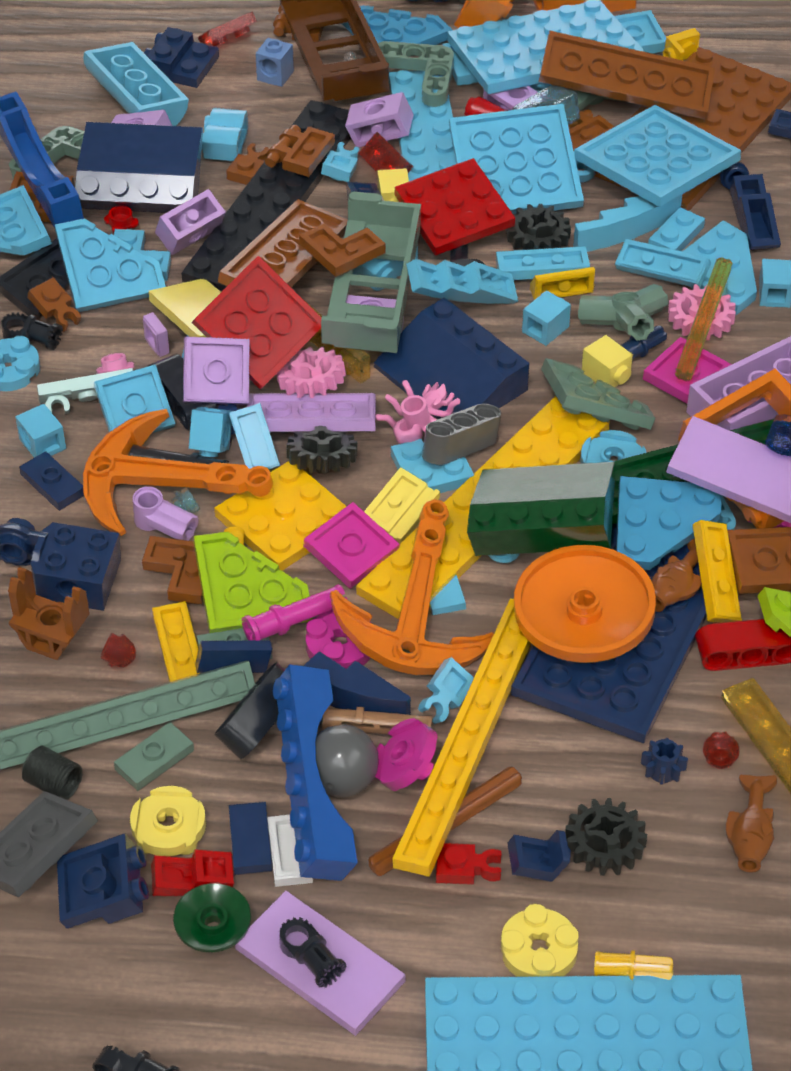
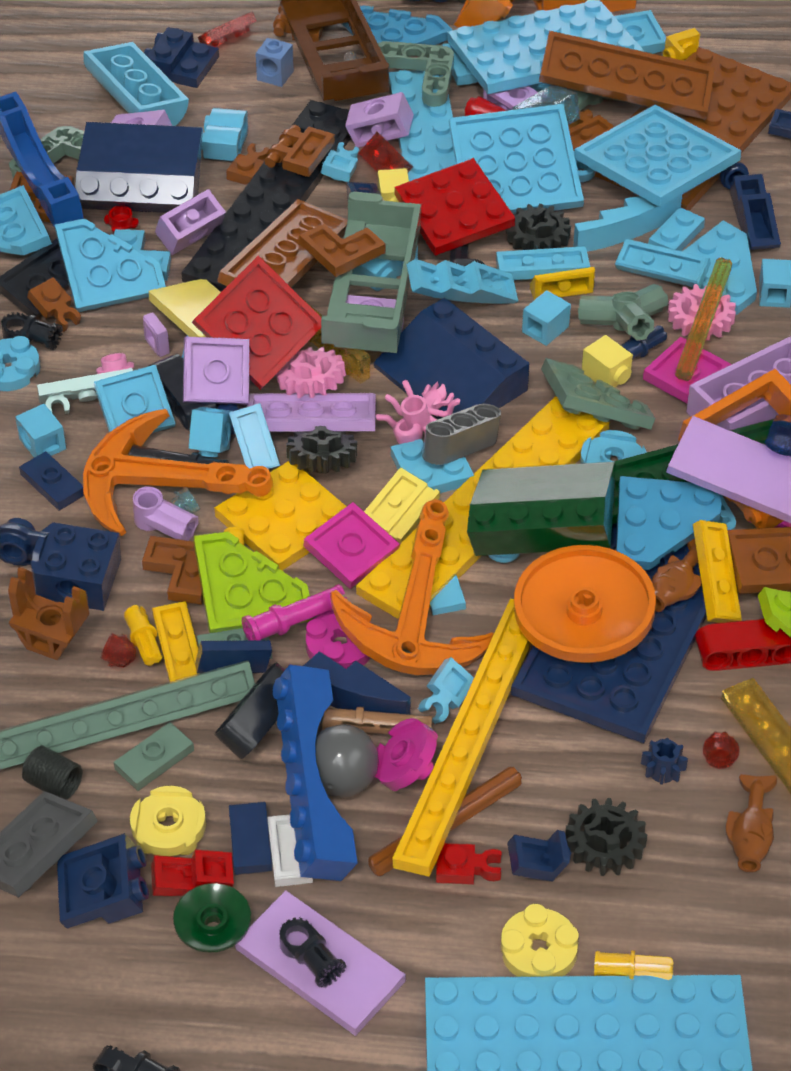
none -> yellow axle [124,605,162,666]

